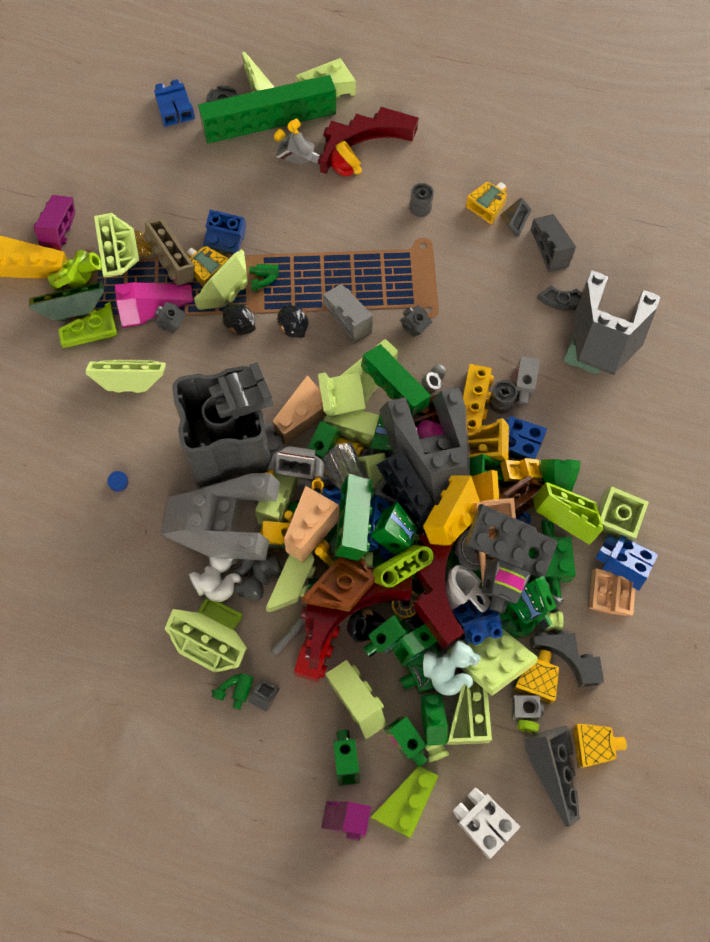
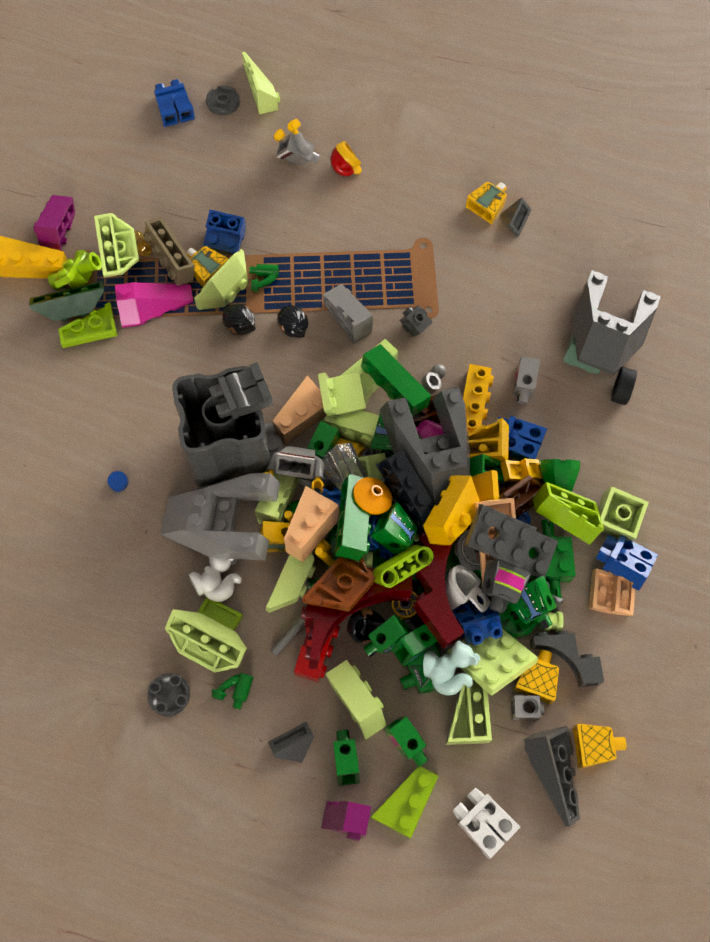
yellowish green wedge [86,360,166,393] -> none
dark grey brick [154,302,186,333] -> none
green brick [198,75,336,144] -> none
dark grey animal [234,553,283,600] -> none
dark grey slope [249,679,279,712] -> none
yellowish green wedge [296,58,356,97] -> none
dark red arch [318,107,419,174] -> none
dark grey wheel [410,183,434,217] -> none
green brick [421,694,448,746] -> none
yellowish green wheel [424,745,450,763] -> none
dark grey wheel [489,380,517,414] -> none
lime tile [517,719,539,734] -> none
dark grey wedge [531,214,576,272] -> none
dark grey tile [537,285,581,310] -> none
none -> dark grey dish [147,673,190,716]
none -> dark grey slope [268,722,314,763]
none -> light orange dish [353,477,392,515]
none -> black tyre [611,367,637,405]

